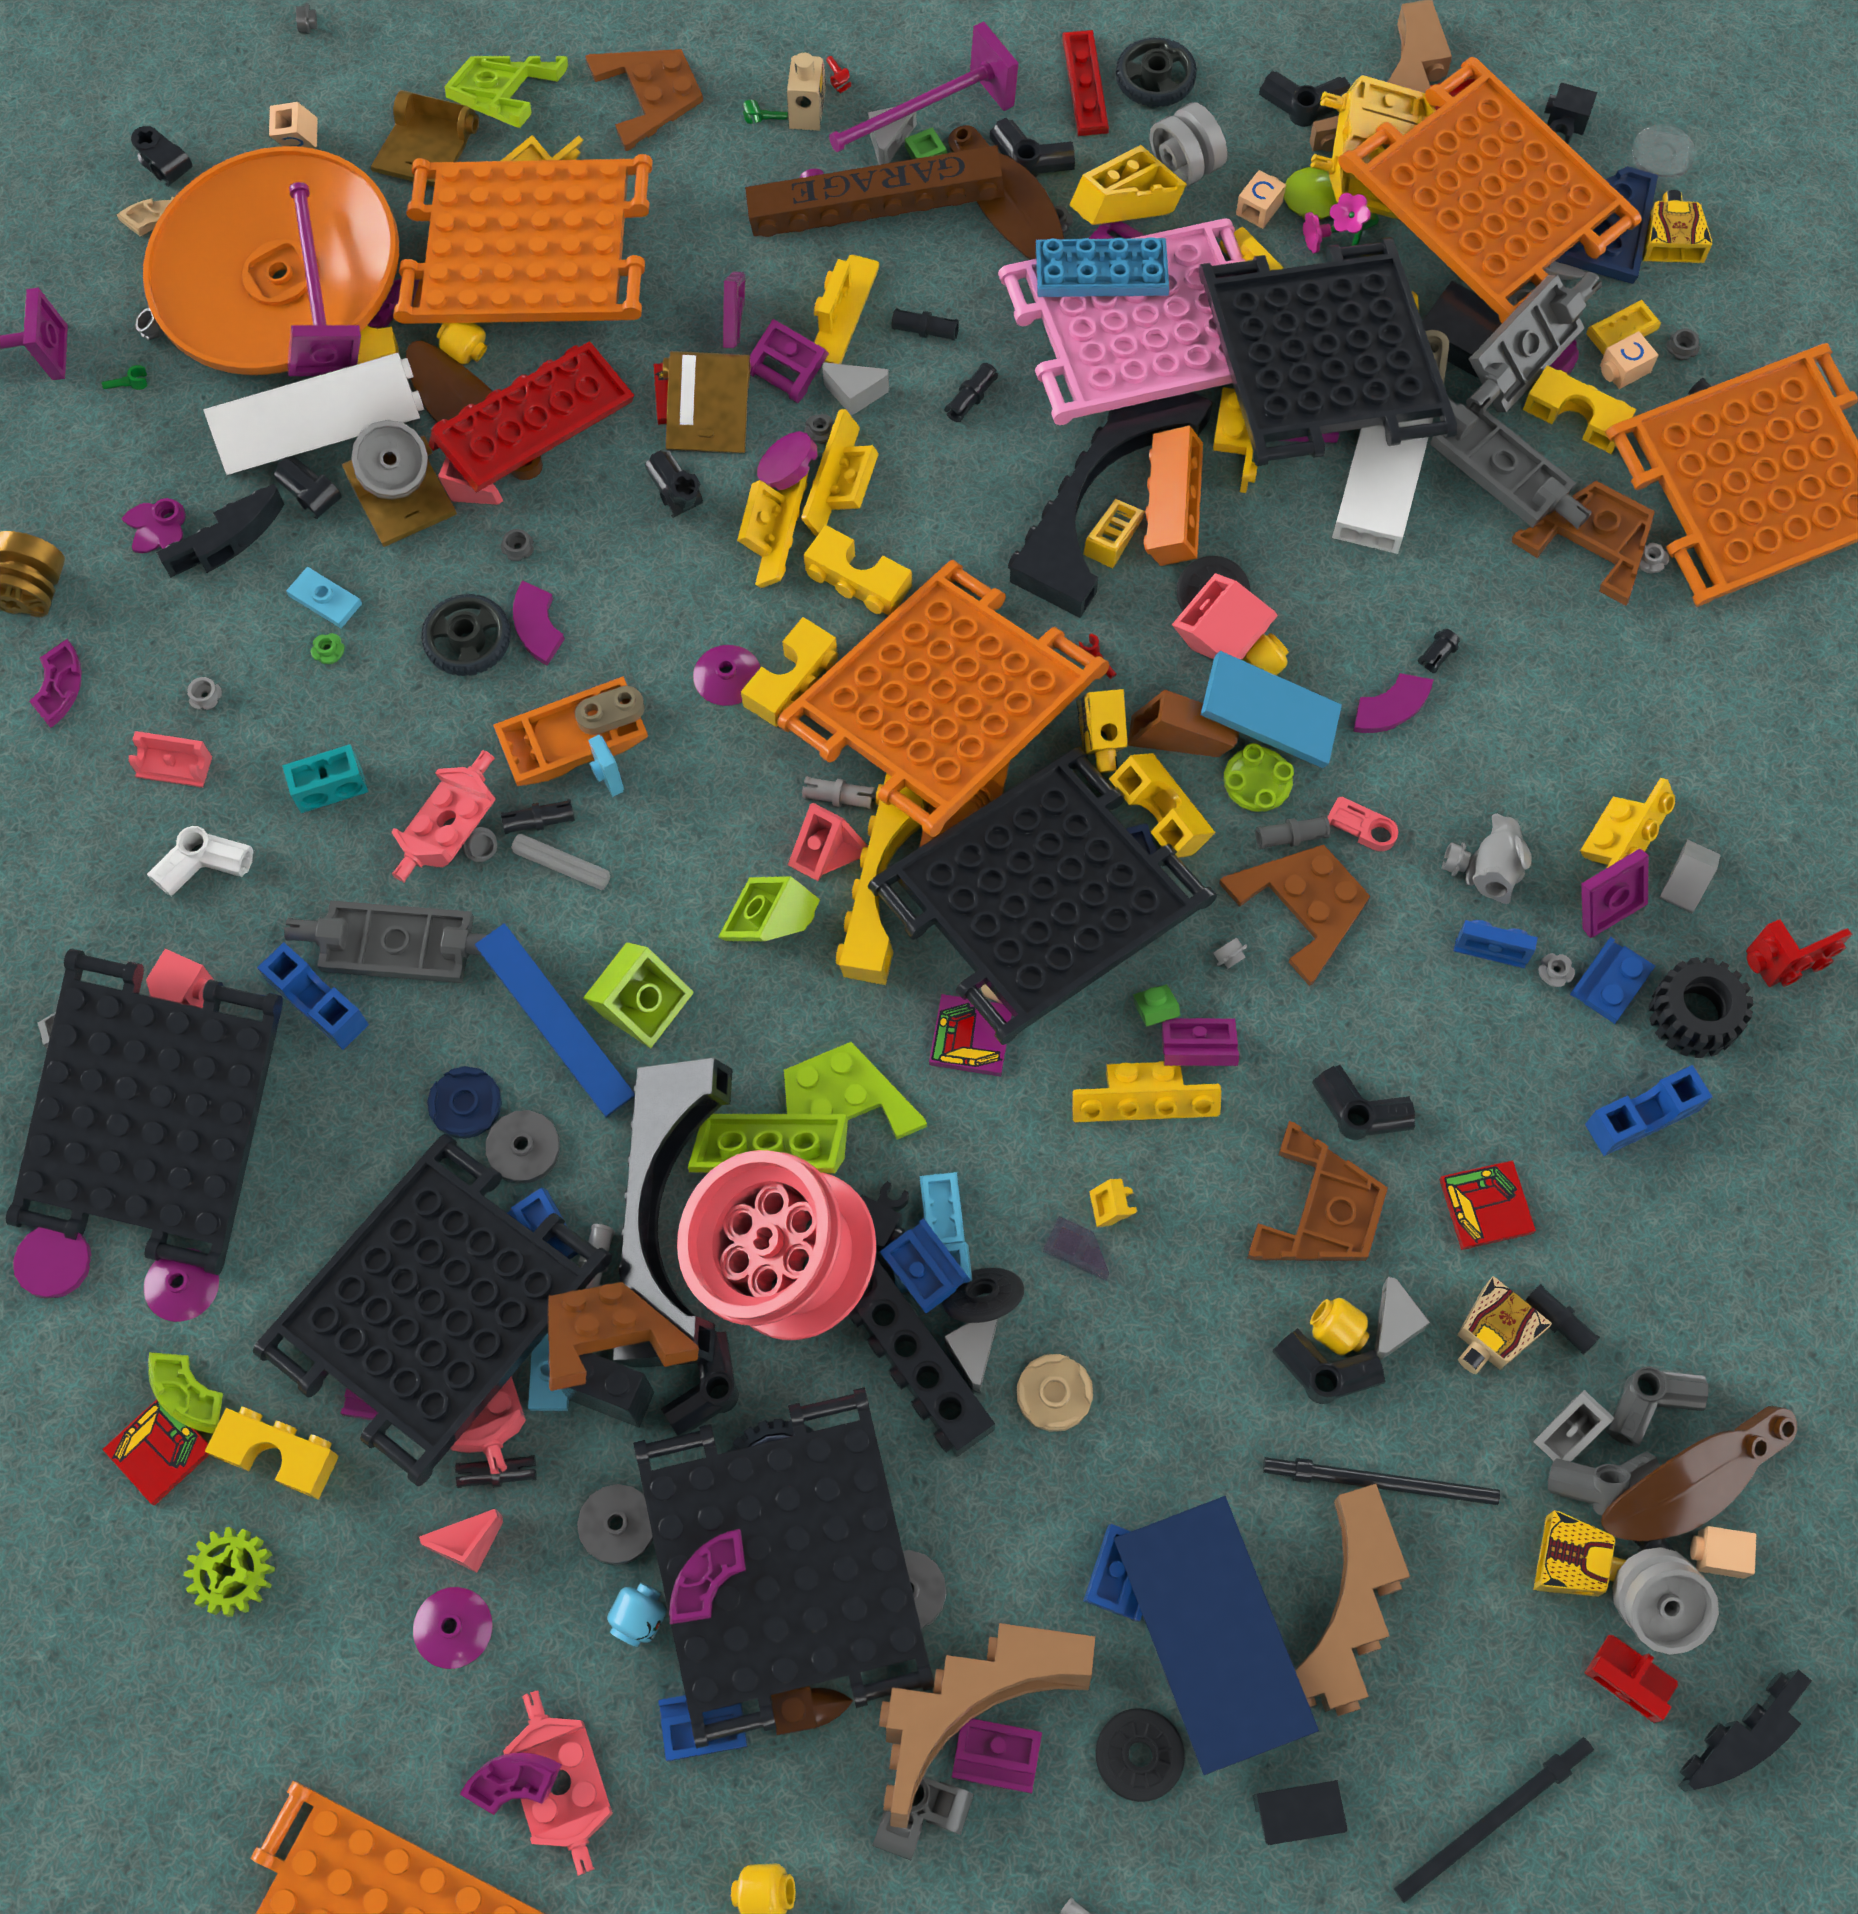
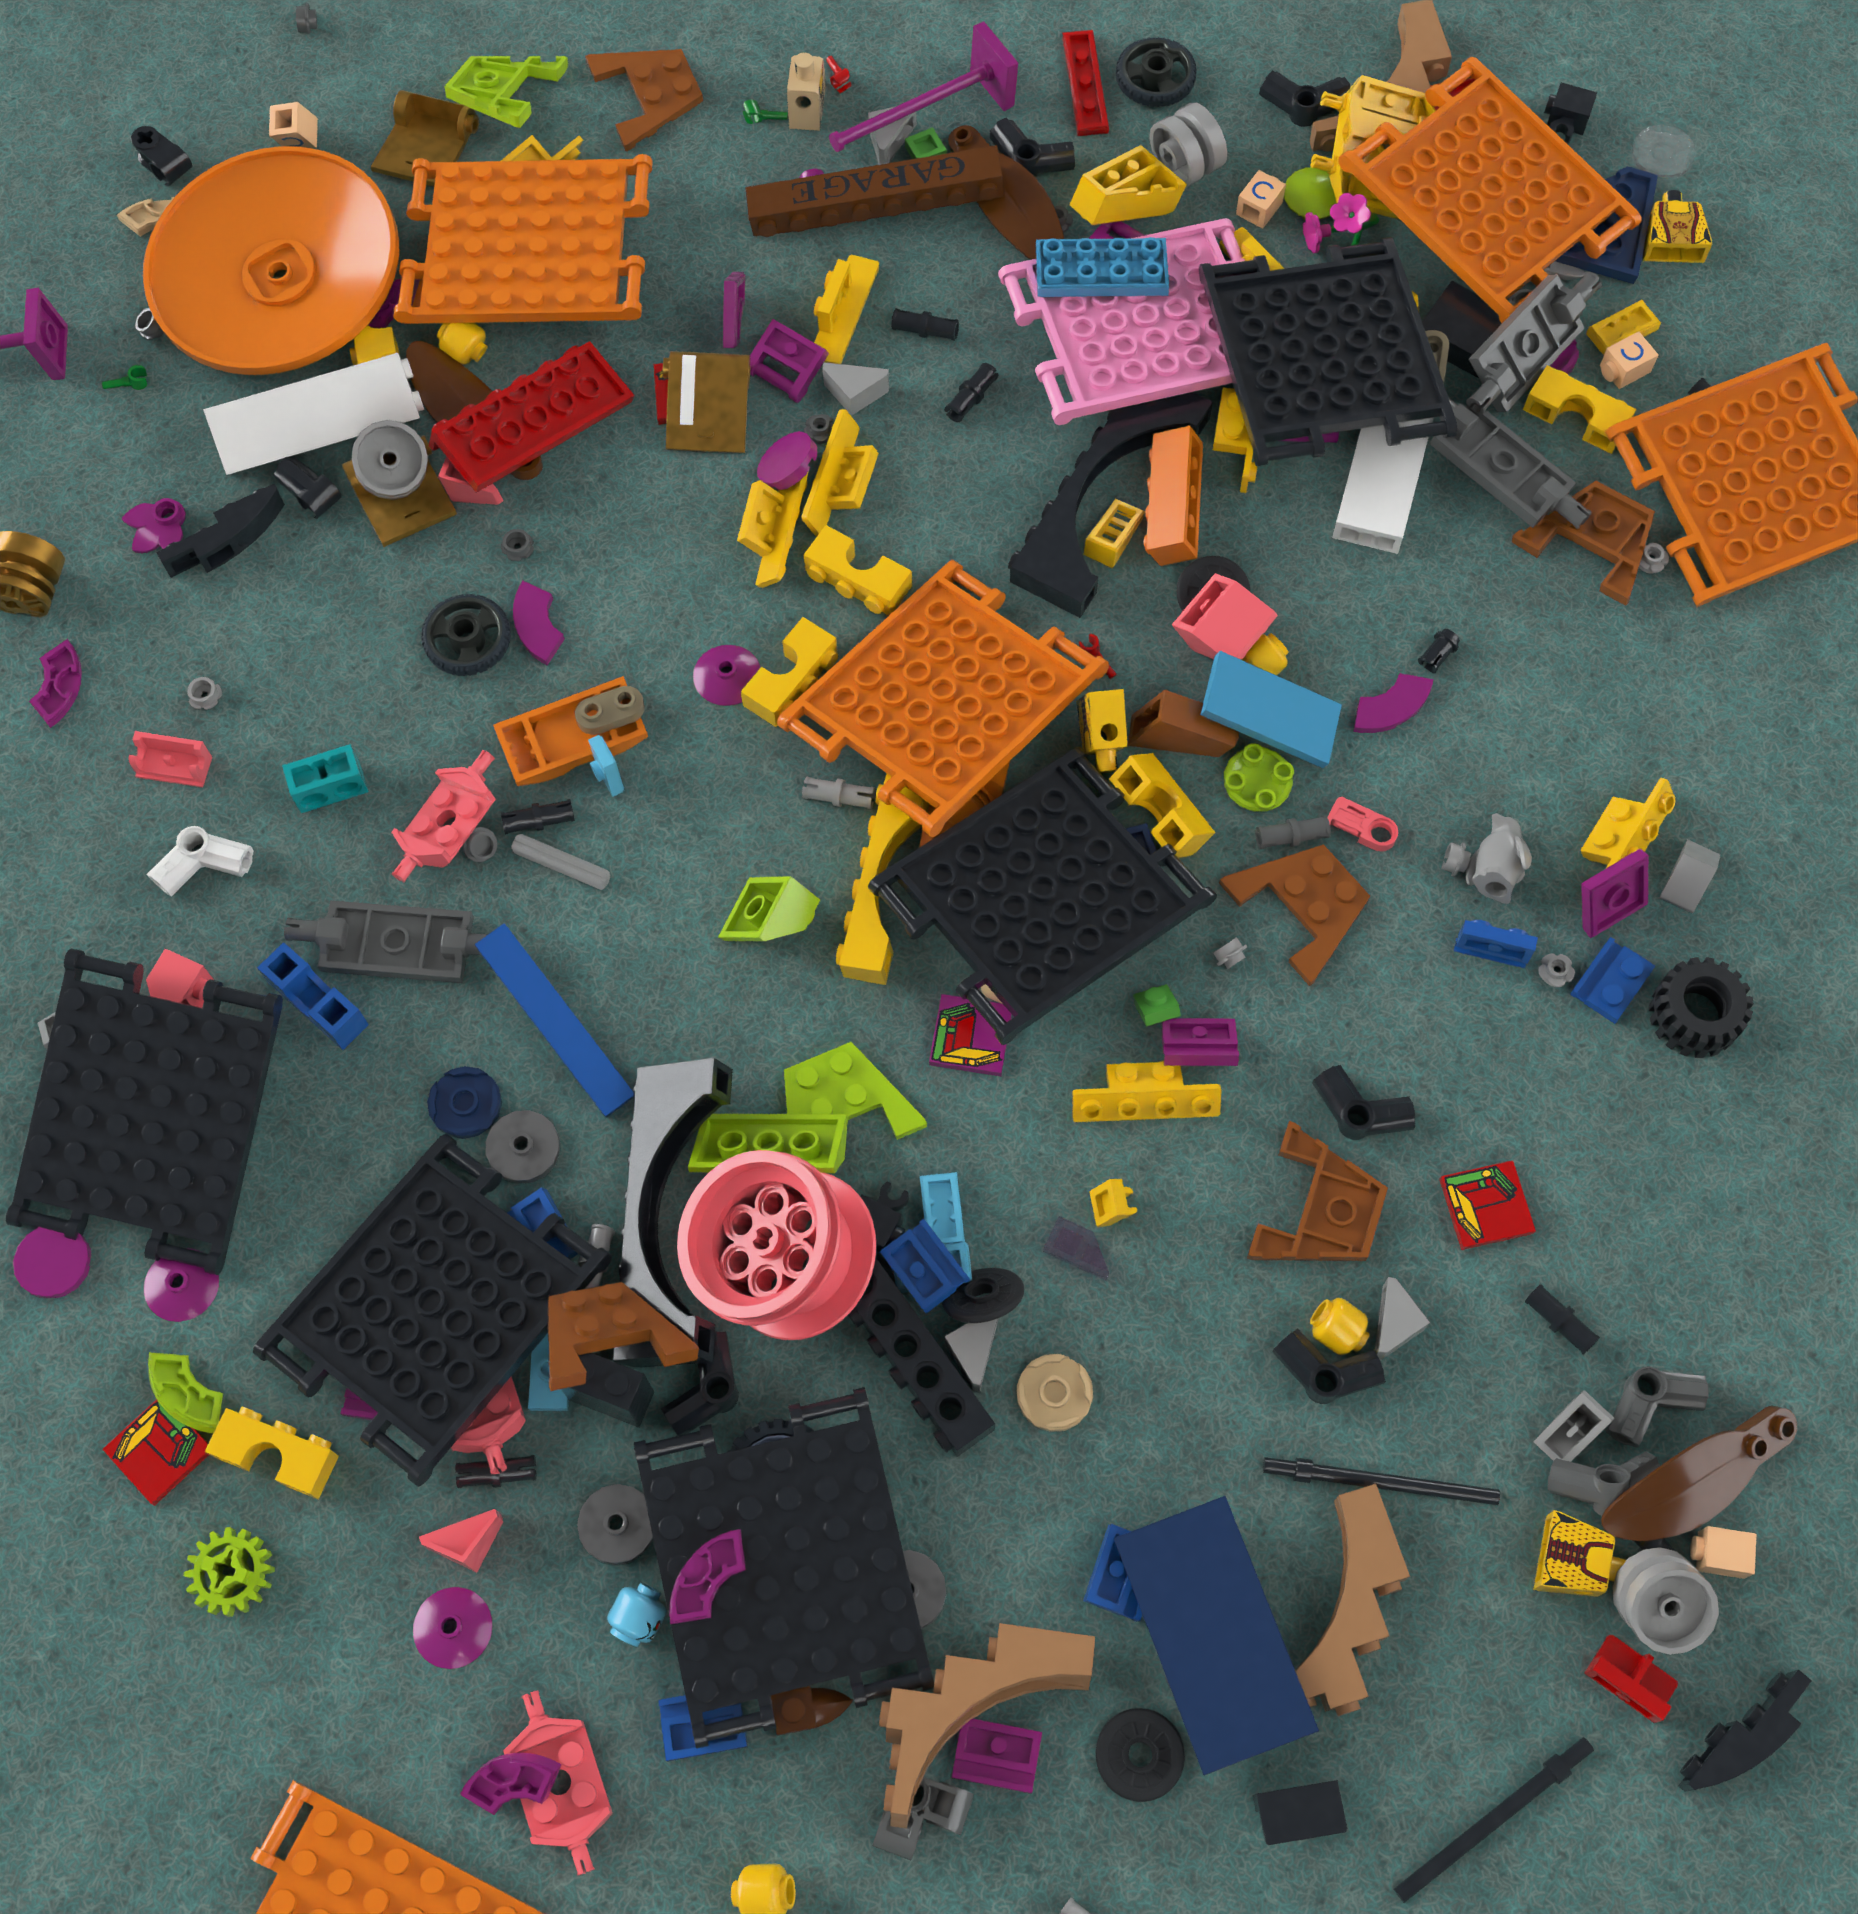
medium azure plate [286,567,362,628] -> none
magenta tile [288,182,361,376] -> none
bright green plate [310,633,345,664] -> none
lime slope [583,942,694,1049] -> none
black piece [645,450,703,518] -> none
coral slope [788,803,868,881] -> none
torso [1457,1276,1552,1374] -> none
blue arch [1585,1065,1712,1156] -> none
dark grey plate [1667,328,1700,360] -> none
red bracket [1746,919,1852,987] -> none

